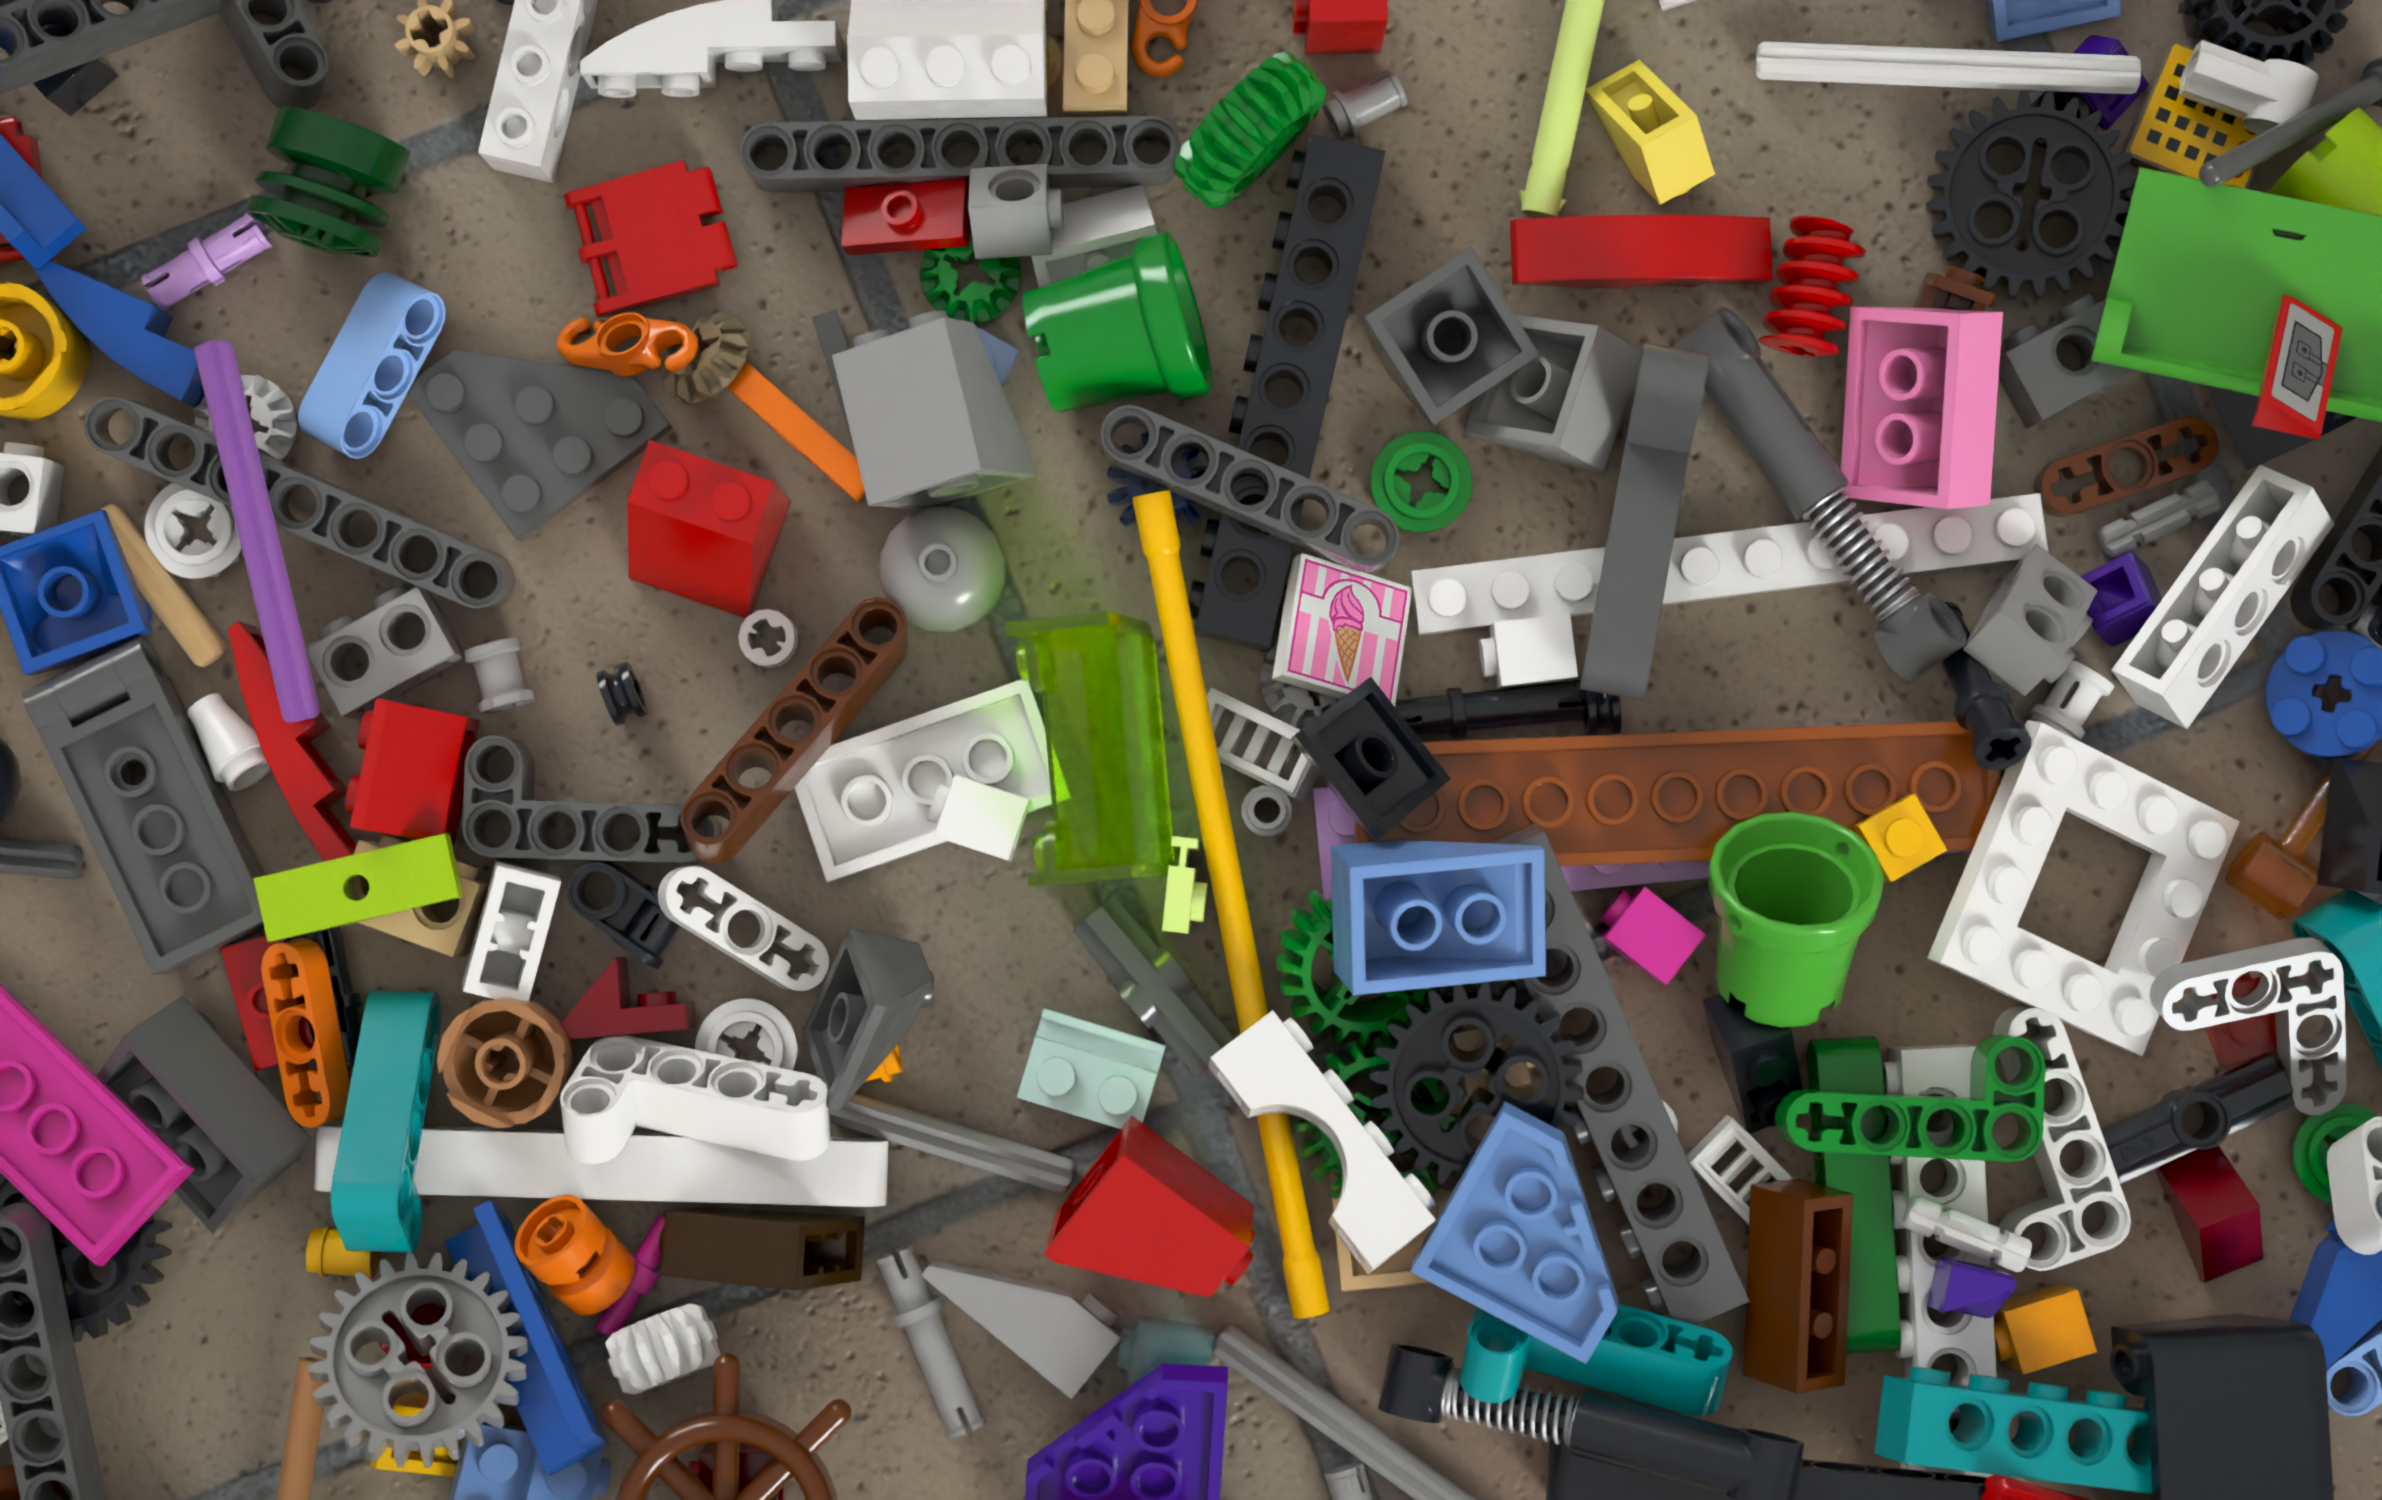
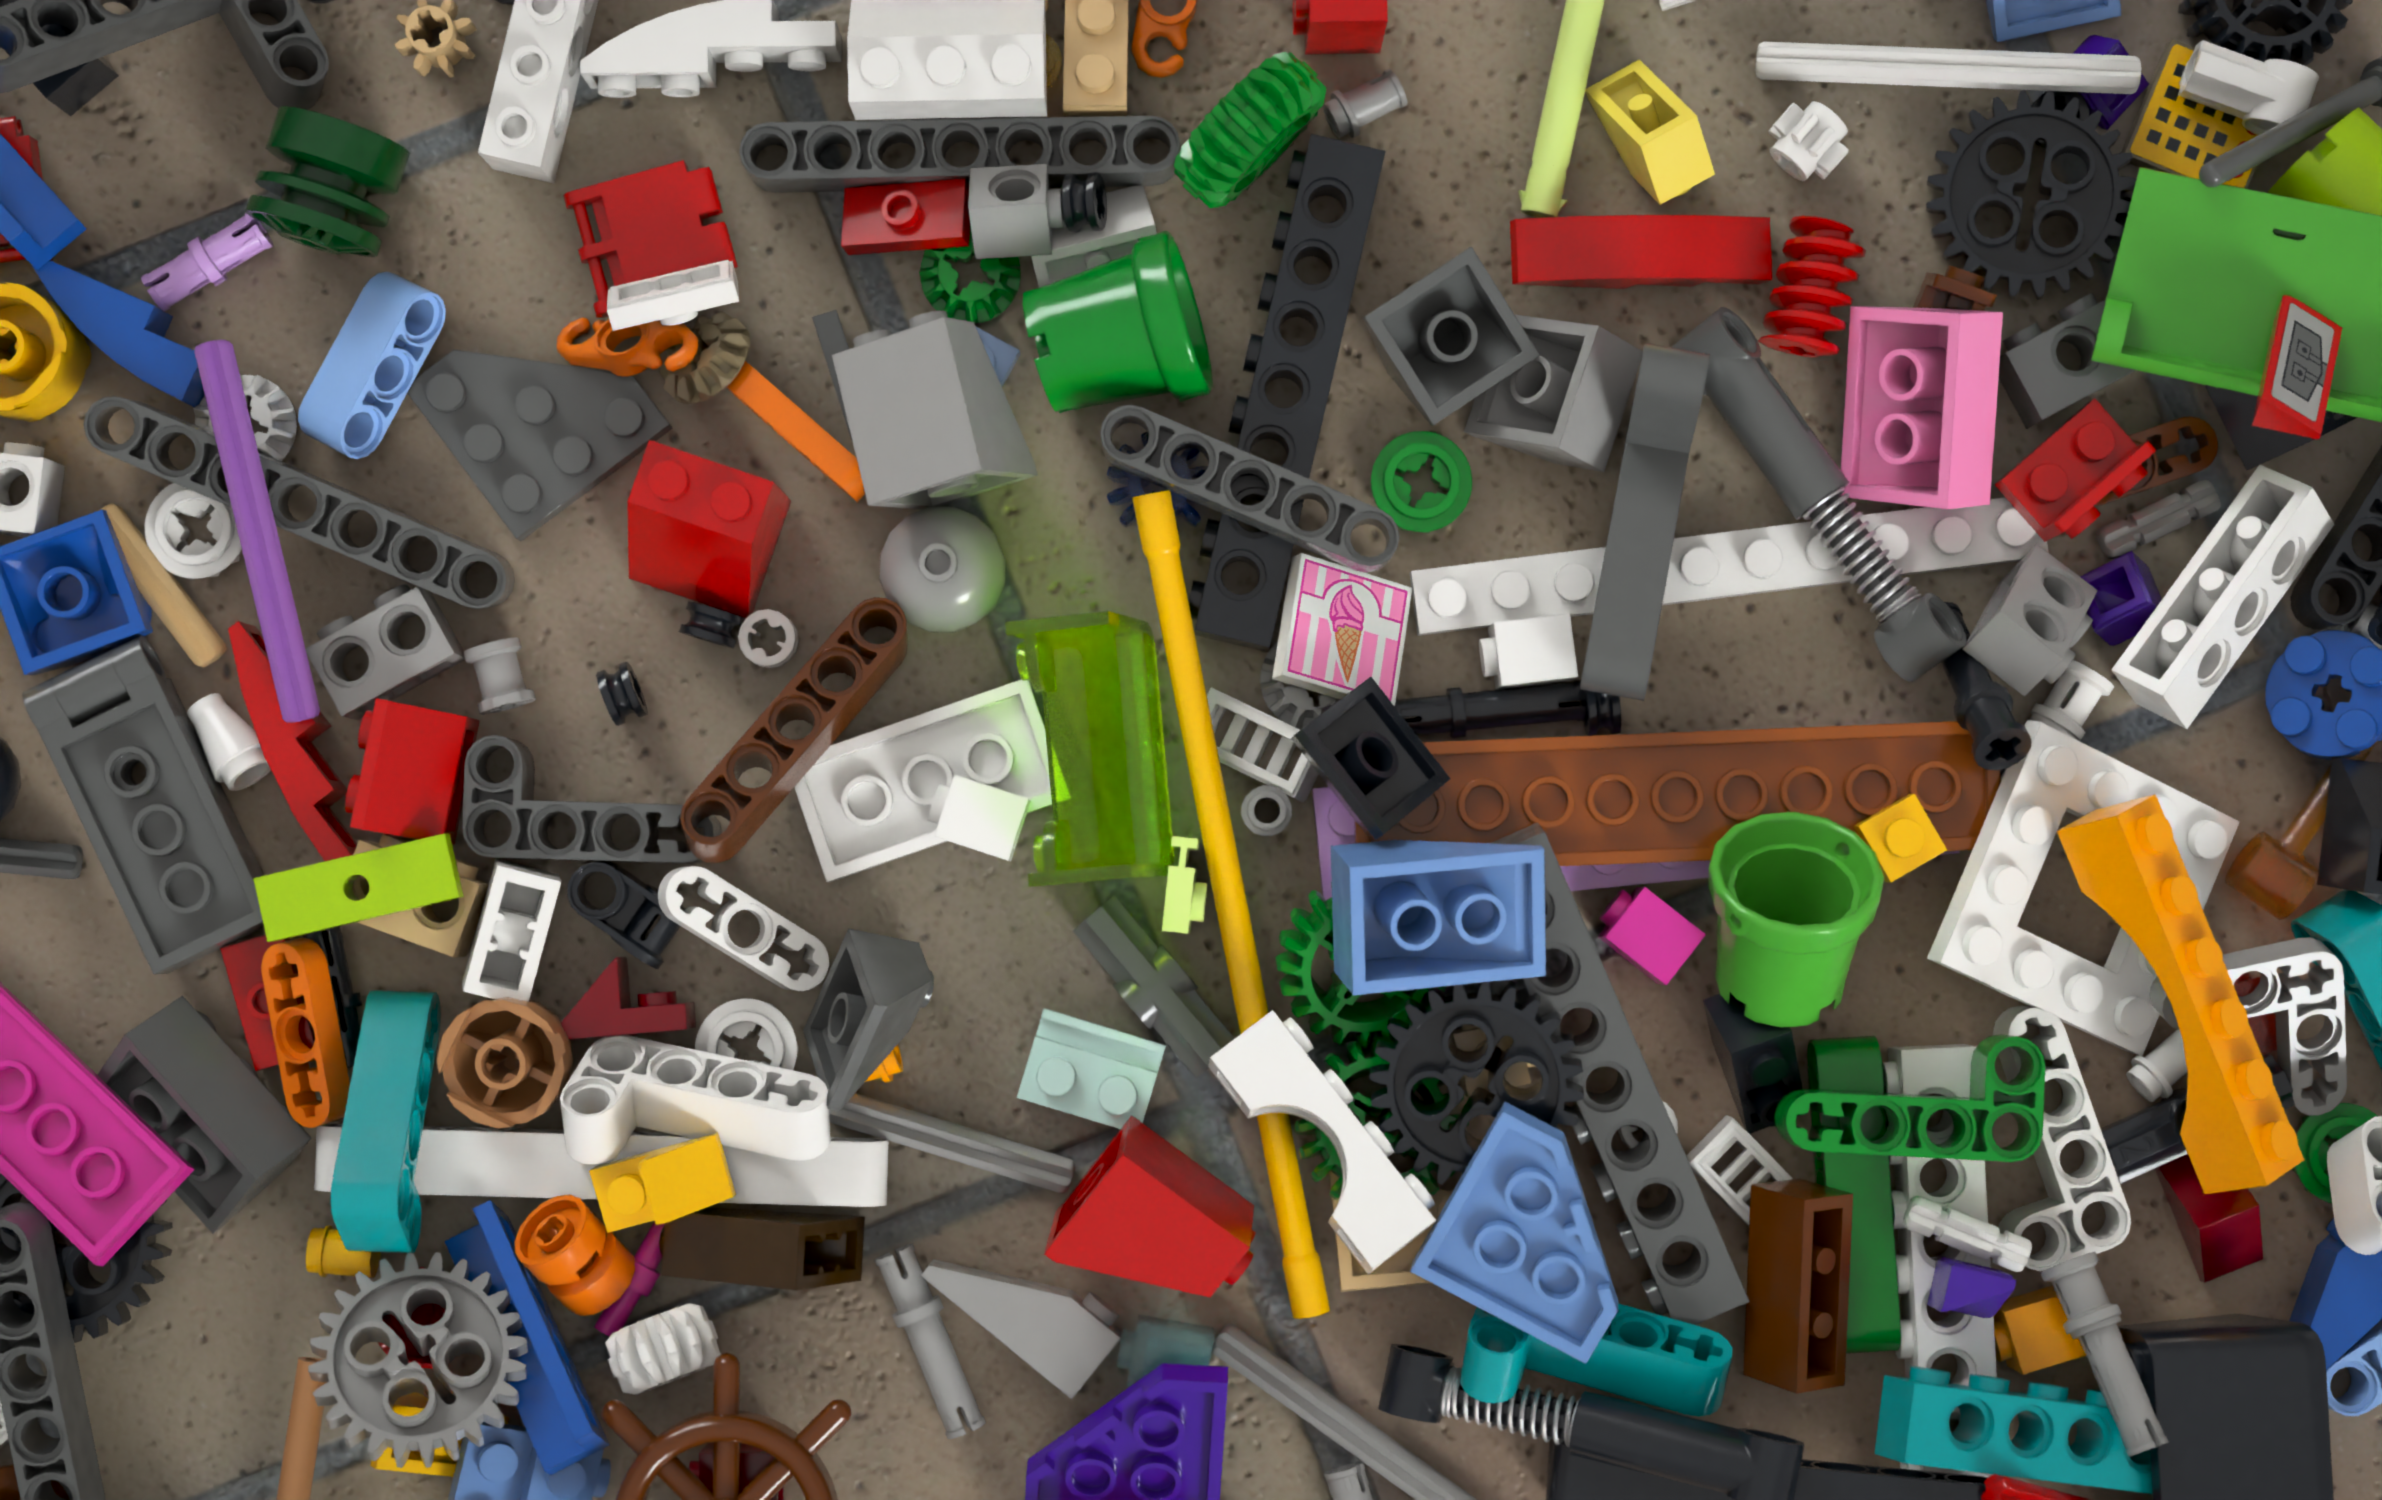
none -> yellow slope [589,1133,736,1233]
none -> white plate [607,260,739,331]
none -> black bush [679,601,743,648]
none -> black bush [1062,172,1107,232]
none -> white gear [1768,101,1849,181]
none -> red bracket [1994,398,2156,542]
none -> light grey pin [2040,1252,2169,1457]
none -> light orange arch [2057,794,2304,1194]
none -> white pin [2126,1029,2187,1102]

